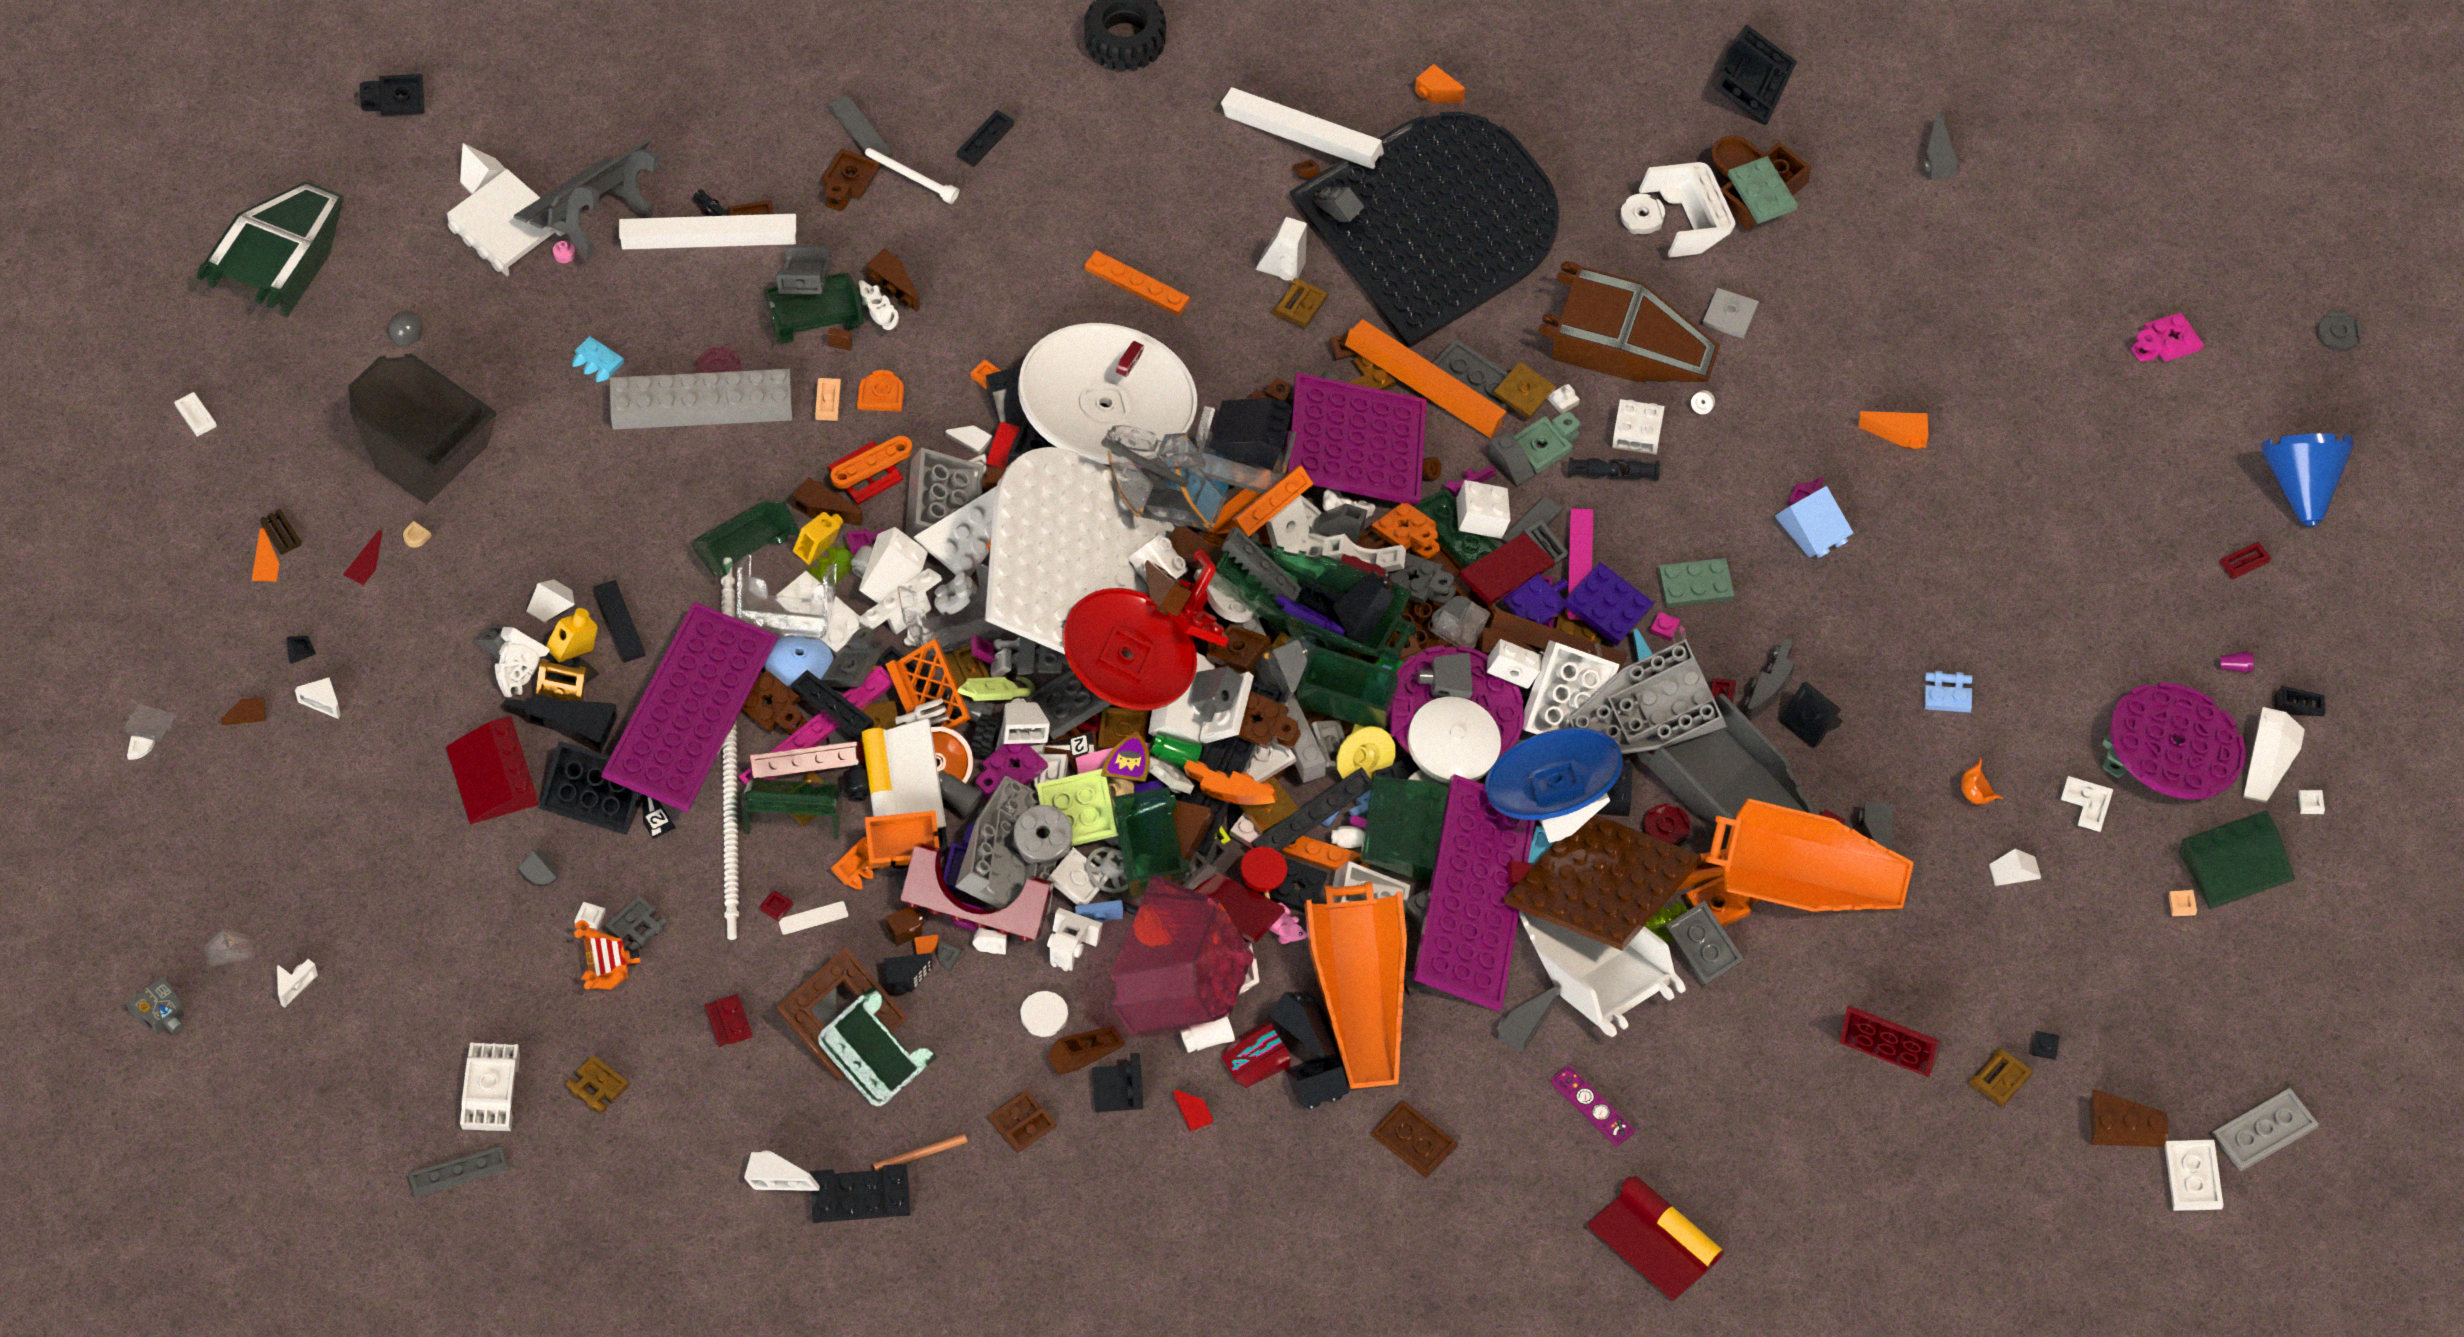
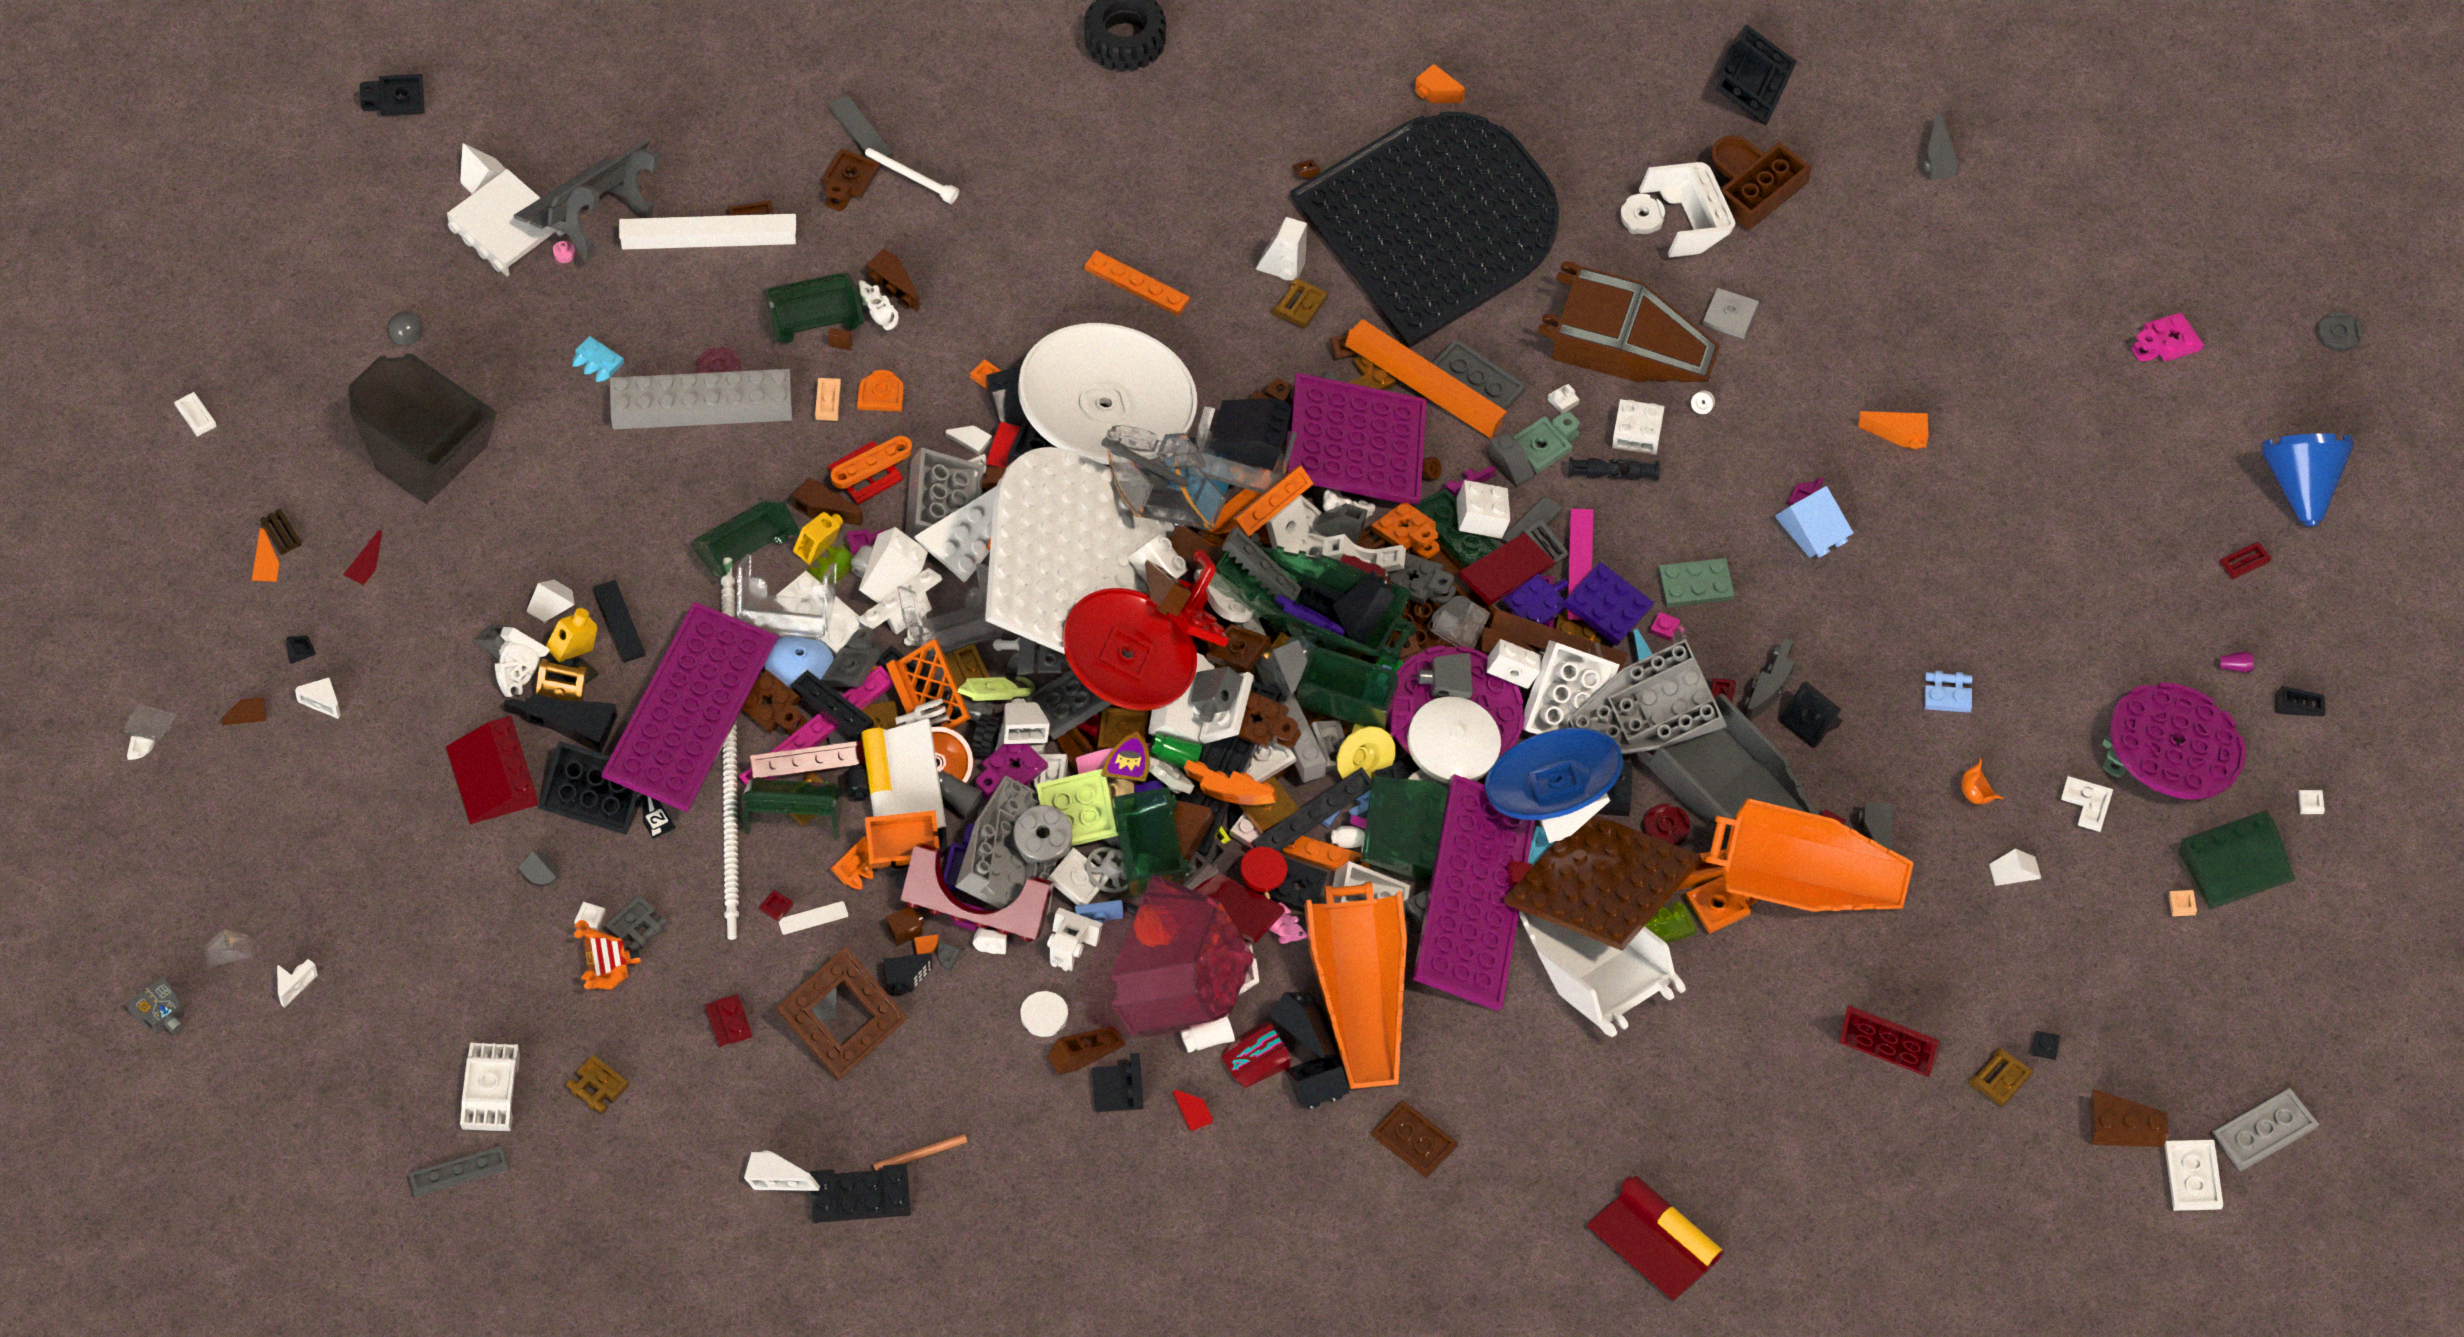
clear green windscreen [197,181,344,318] -> none
tan tile [403,521,431,547] -> none
black axle [693,189,730,216] -> none
dark grey panel [776,245,832,294] -> none
clear green windscreen [818,986,938,1106] -> none
white plate [934,573,977,615] -> none
black plate [957,110,1014,167] -> none
dark pink tile [970,635,995,664] -> none
reddish brown slope [988,1089,1057,1153] -> none
white tile [991,648,1011,678] -> none
sticker [1044,730,1097,759] -> none
dark red beam [1116,341,1144,377] -> none
white tile [1221,87,1384,169] -> none
dark grey slope [1314,187,1364,222] -> none
dark grey tile [1404,971,1431,996] -> none
pearl gold plate [1493,362,1556,419] -> none
dark grey slope [1497,986,1560,1053] -> none
magenta tile [1551,1065,1635,1147] -> none
dark grey plate [1664,901,1744,986] -> none
sand green plate [1728,156,1798,224] -> none
white wedge [2243,707,2305,803] -> none

